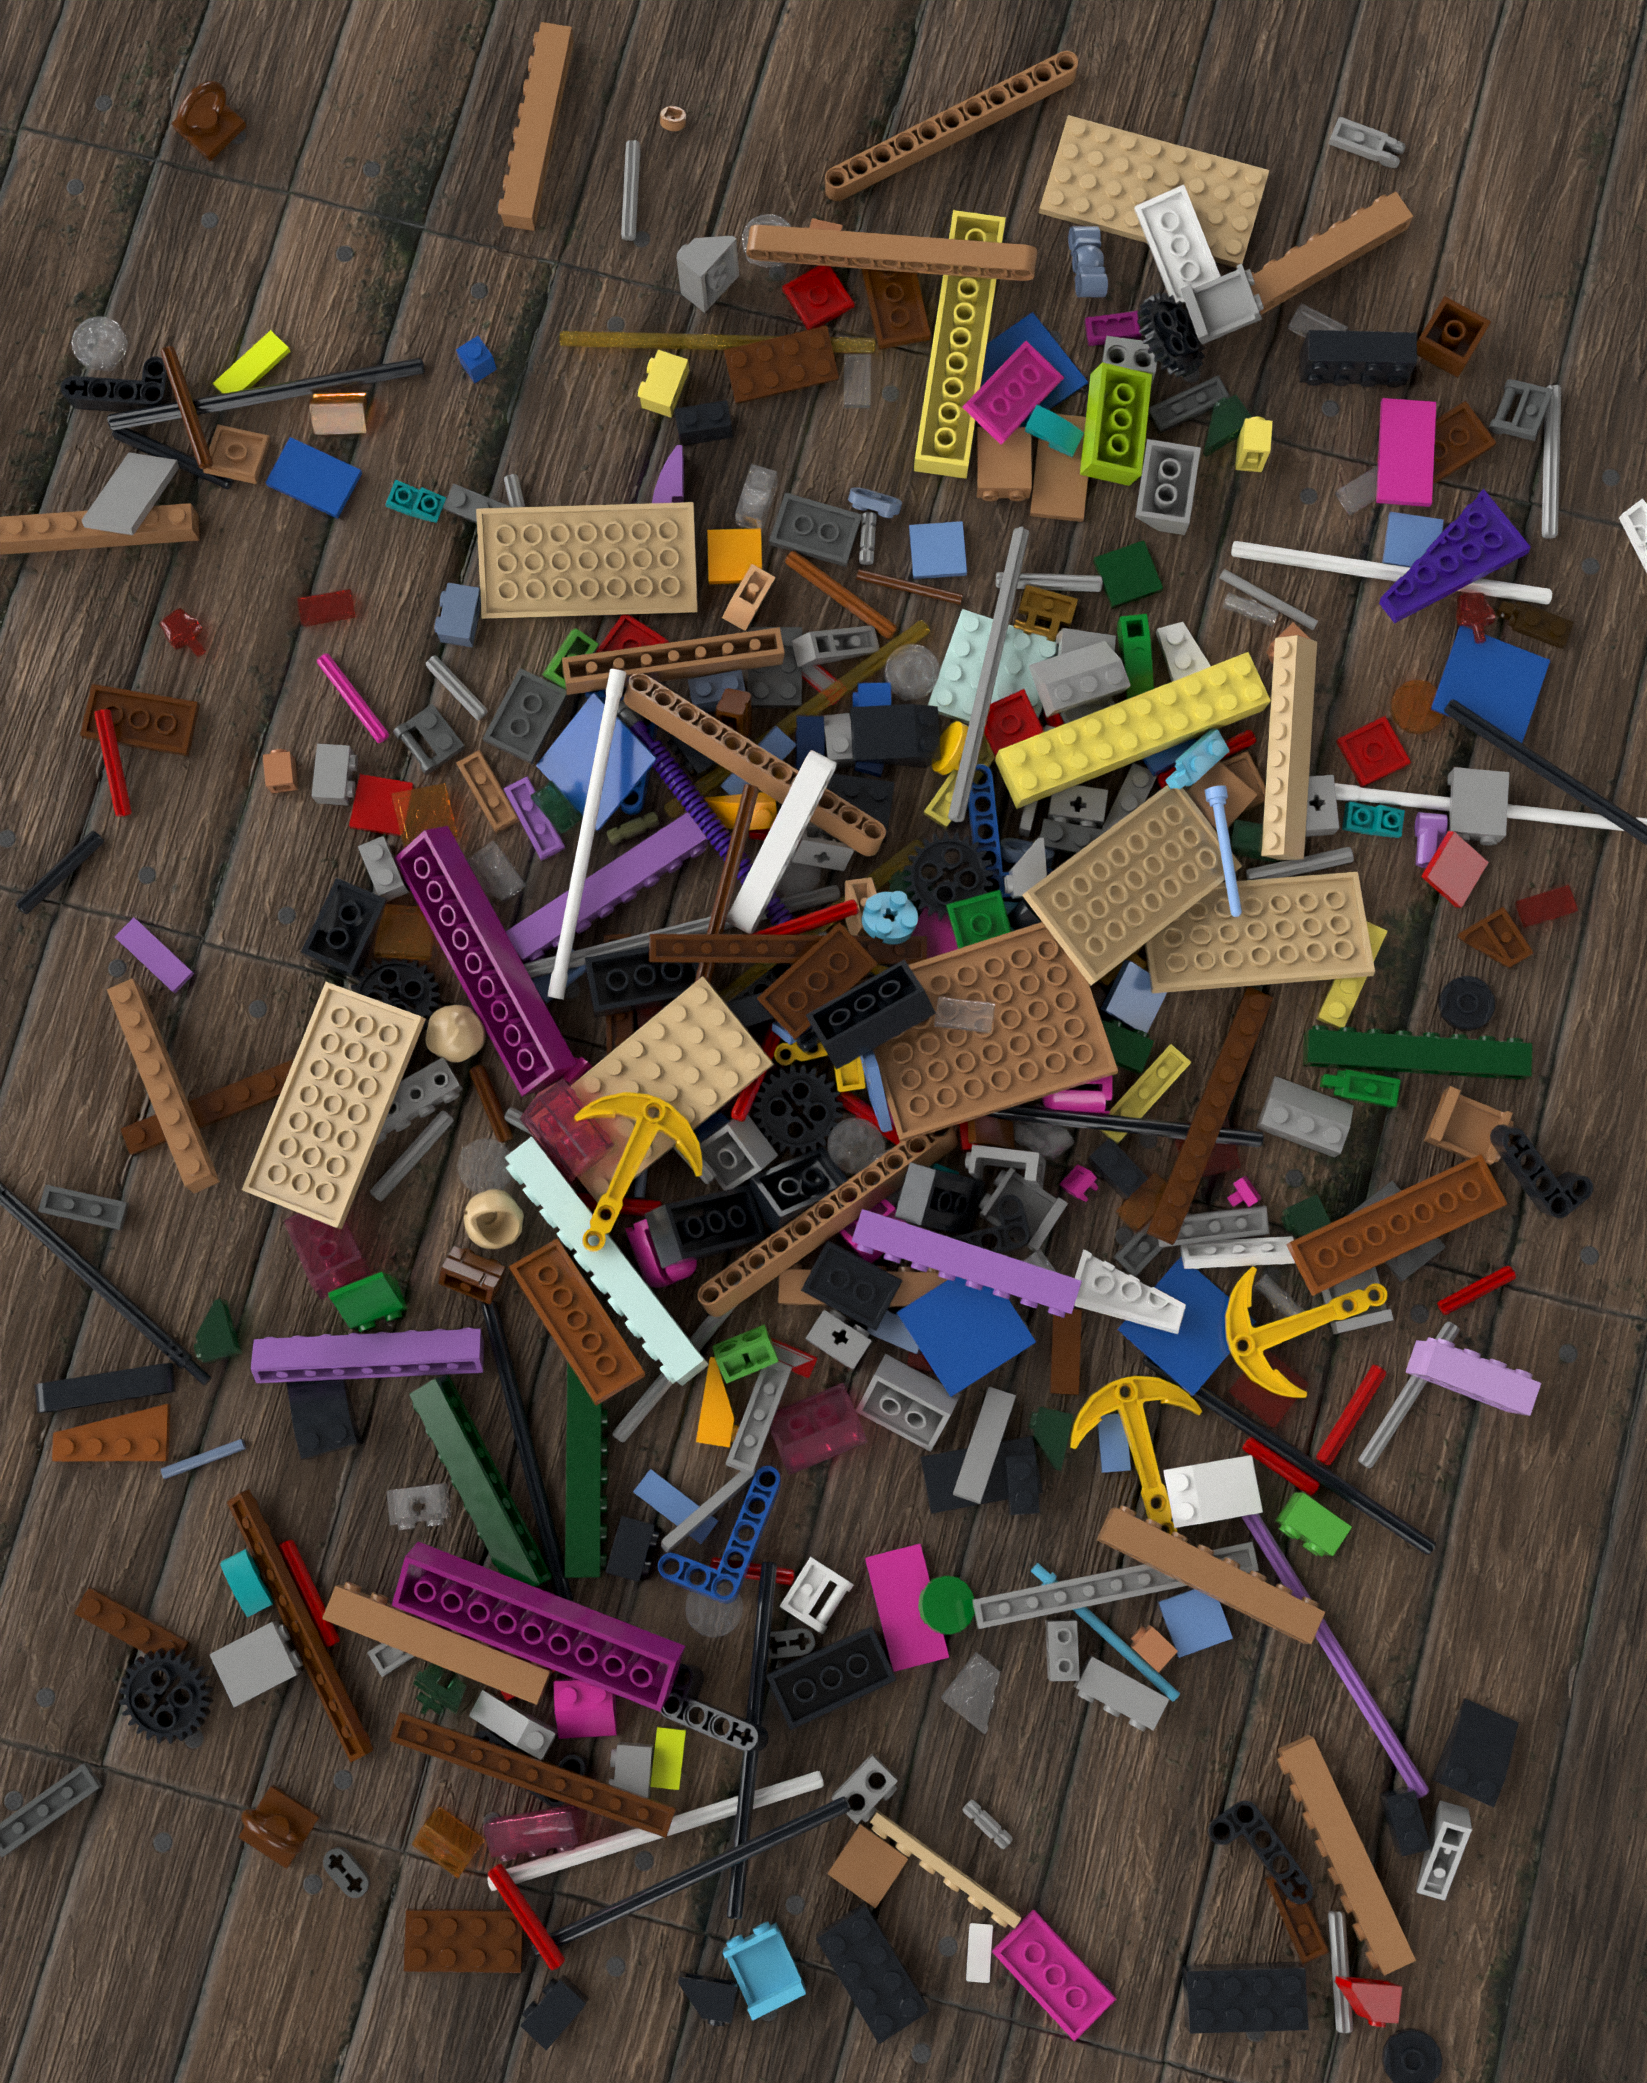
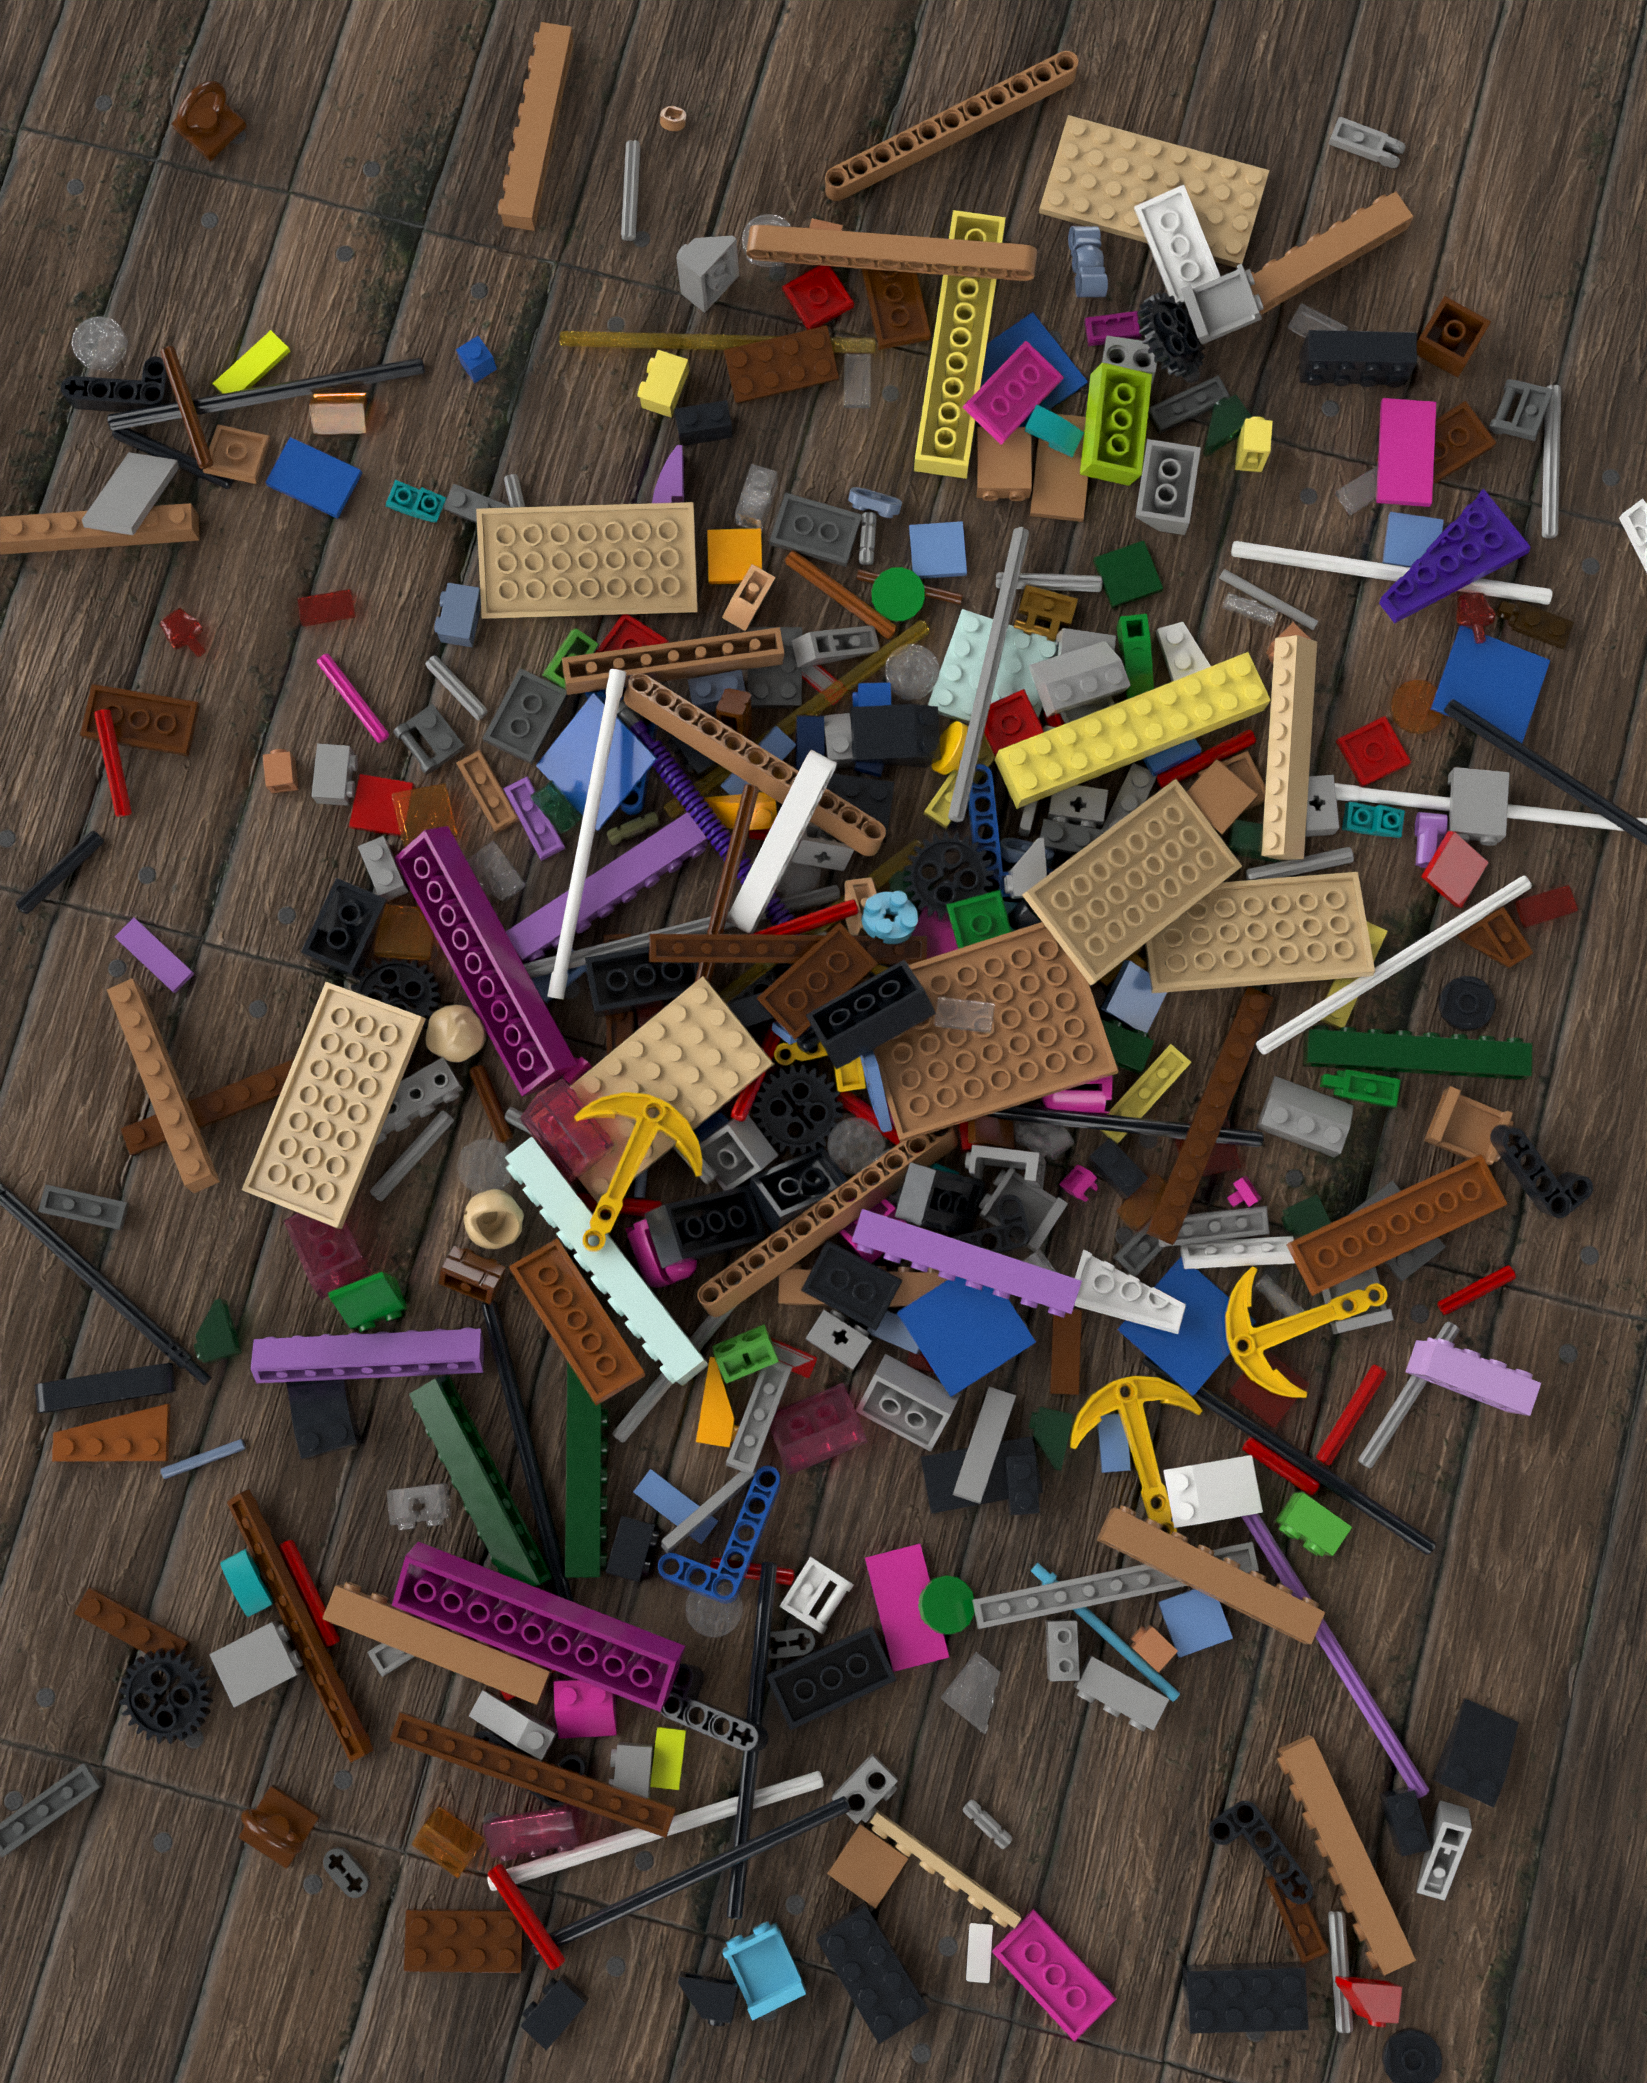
clear green hips [413,1663,467,1715] -> none
medium azure hinge [1165,729,1230,789] -> none
light blue piece [1205,786,1242,917] -> none
none -> green tile [871,567,925,621]
none -> white axle [1256,876,1532,1054]

